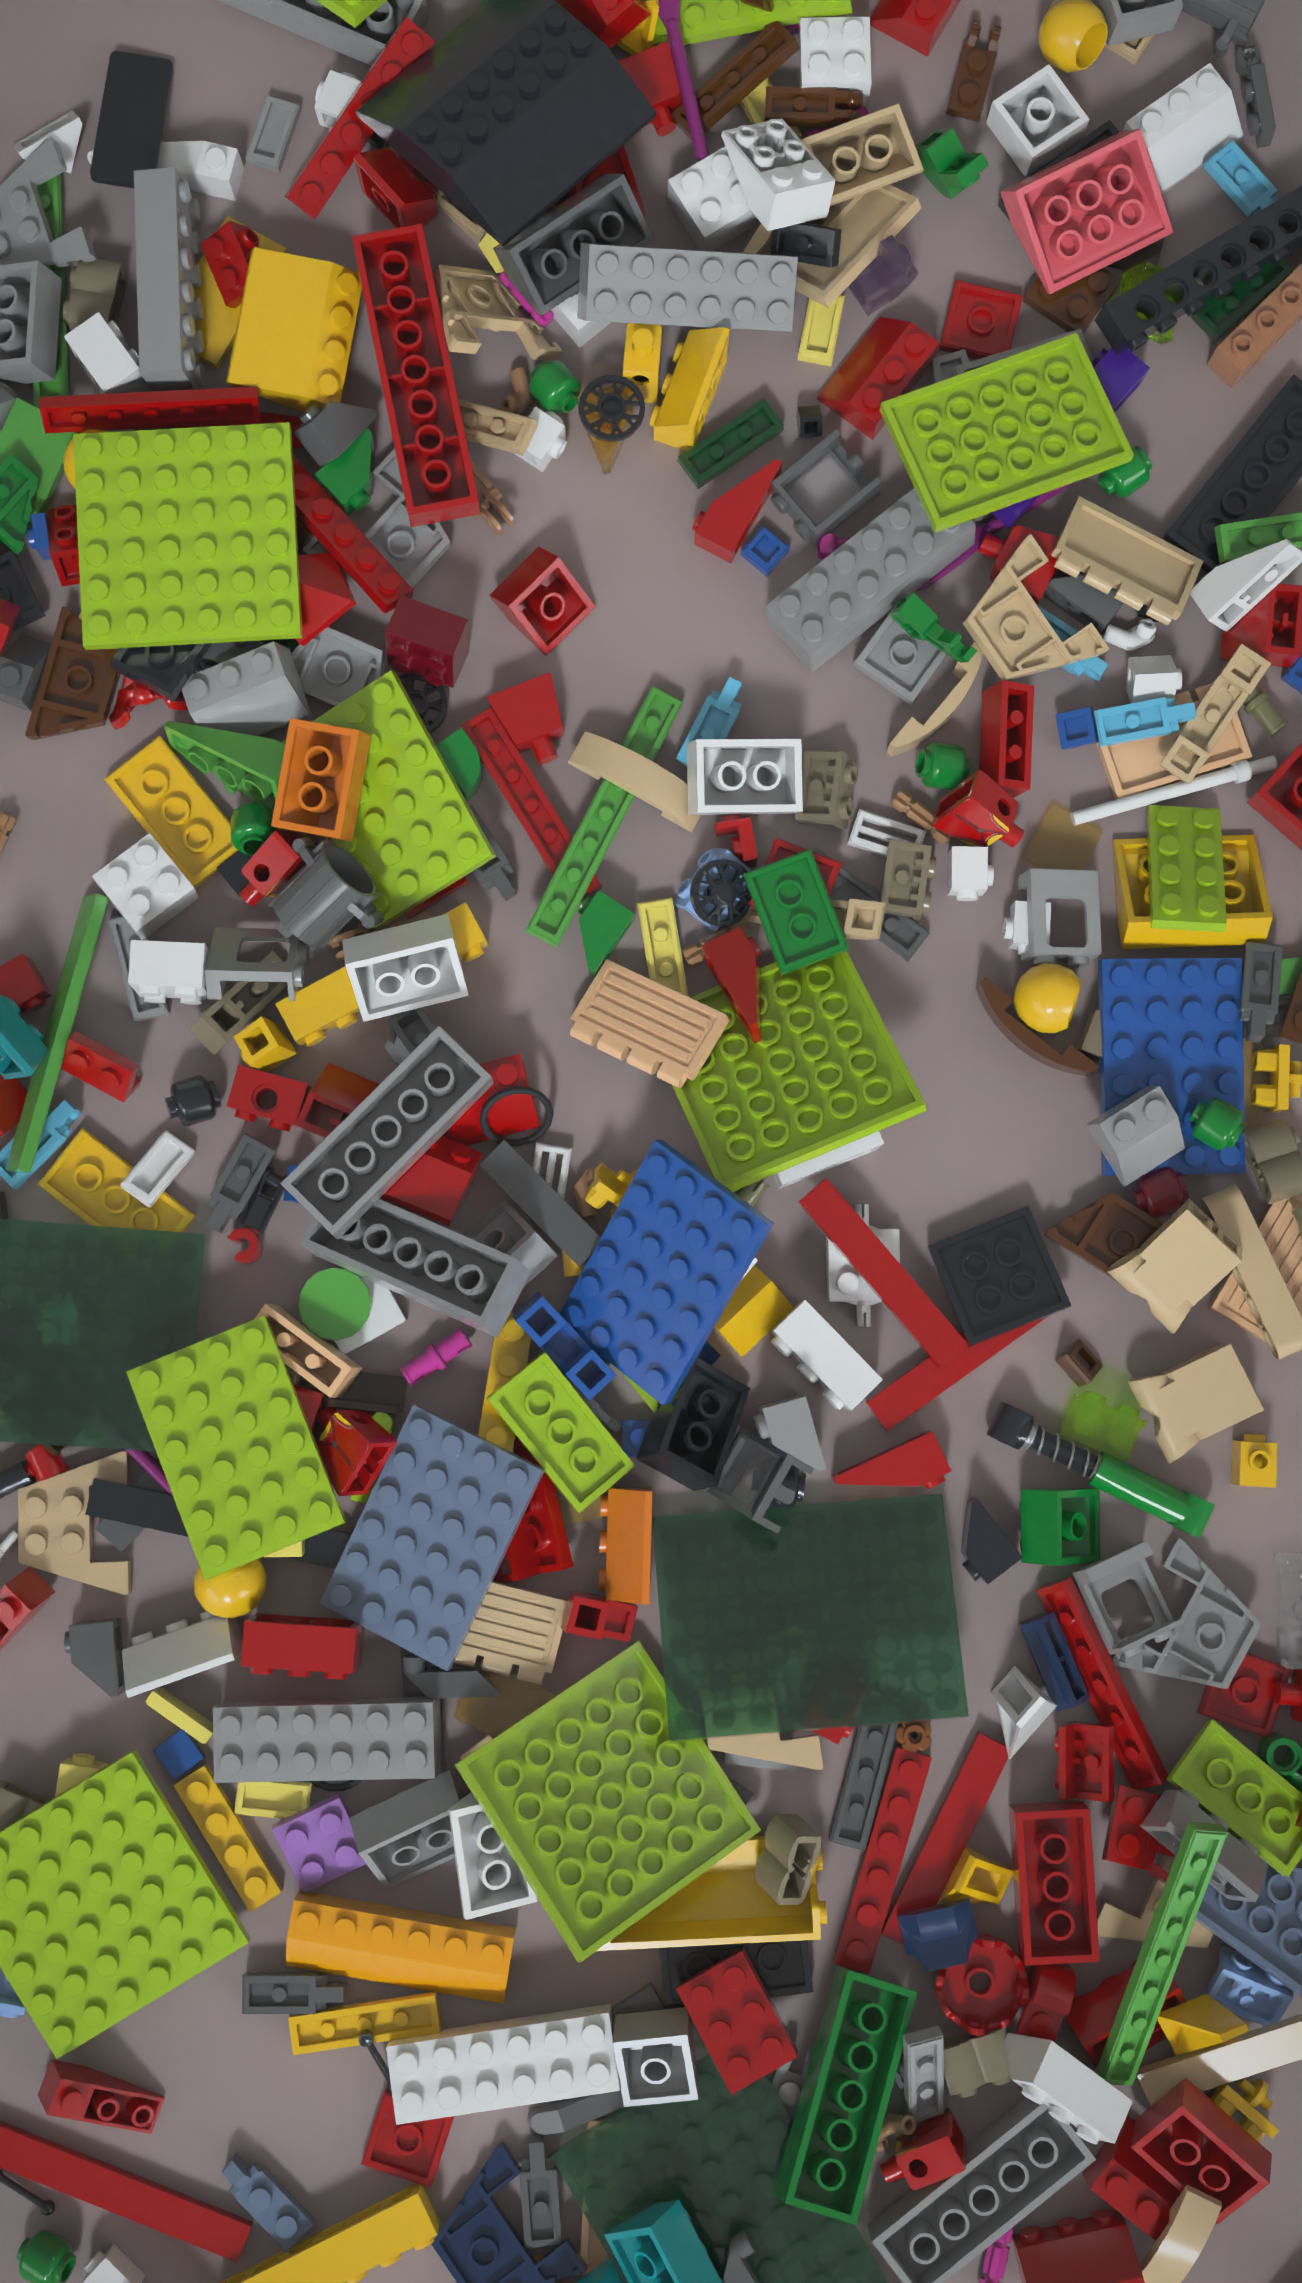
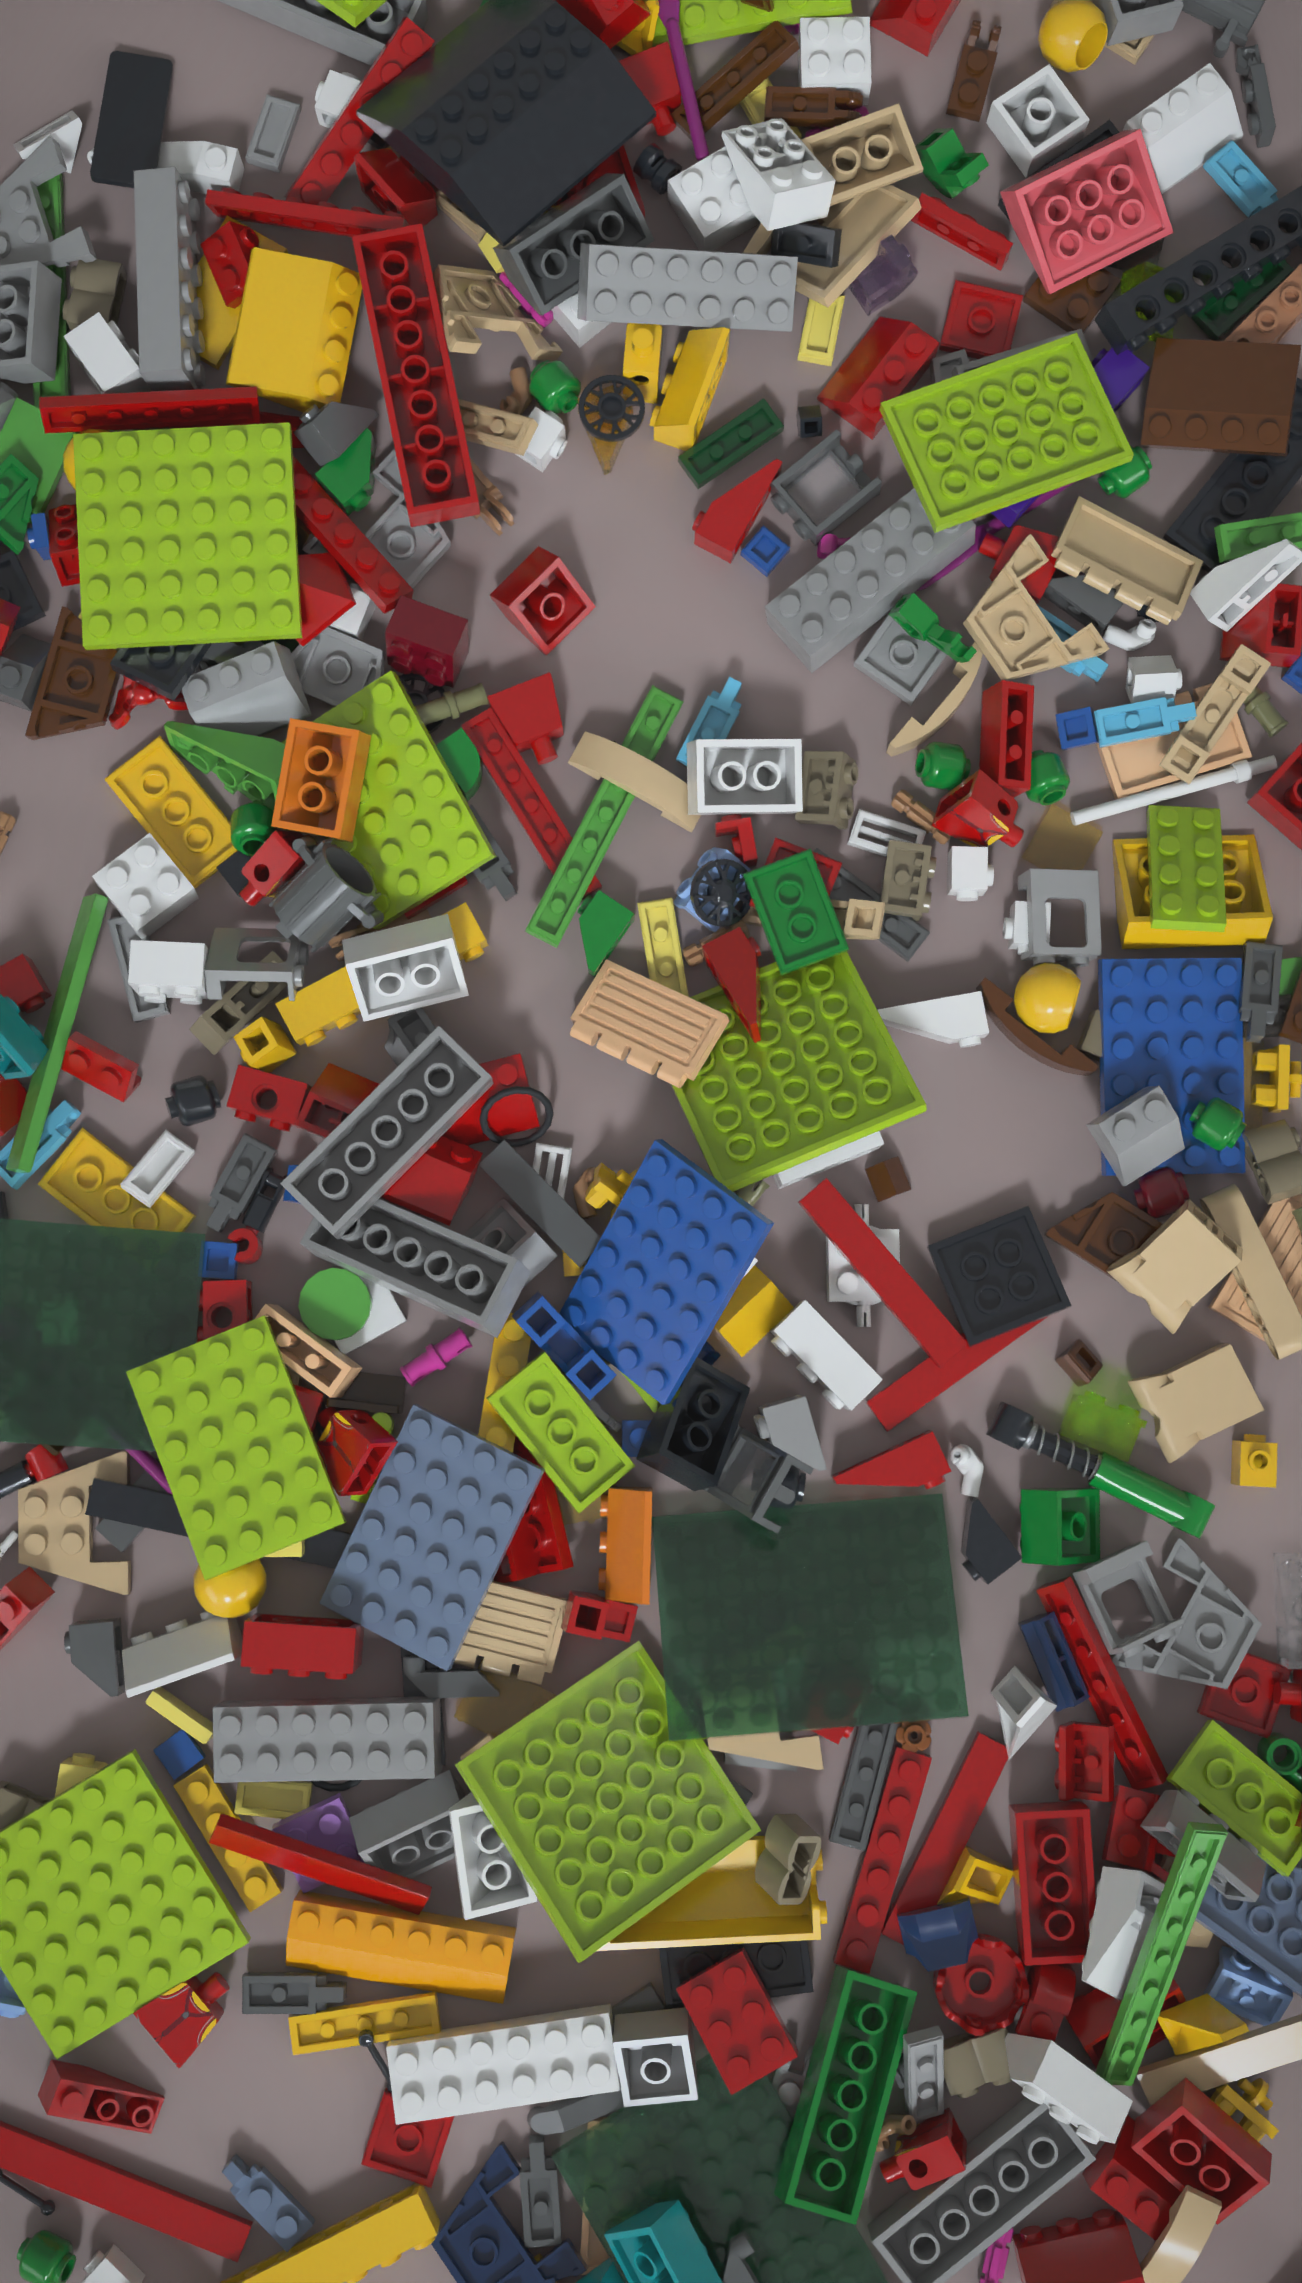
none -> red torso [133,1972,230,2069]
none -> red brick [197,1280,253,1343]
none -> blue plate [198,1241,240,1280]
none -> red plate [205,187,410,237]
none -> red tile [209,1814,432,1915]
none -> white brick [328,583,376,641]
none -> olive pin [415,683,489,725]
none -> black wheel [633,143,682,195]
none -> reddish brown slope [865,1156,911,1202]
none -> white slope [877,991,989,1048]
none -> red plate [911,192,1013,271]
none -> white arm [950,1444,984,1497]
none -> green head [1025,750,1070,805]
none -> white slope [1081,1866,1165,2001]
none -> reddish brown slope [1140,338,1301,456]

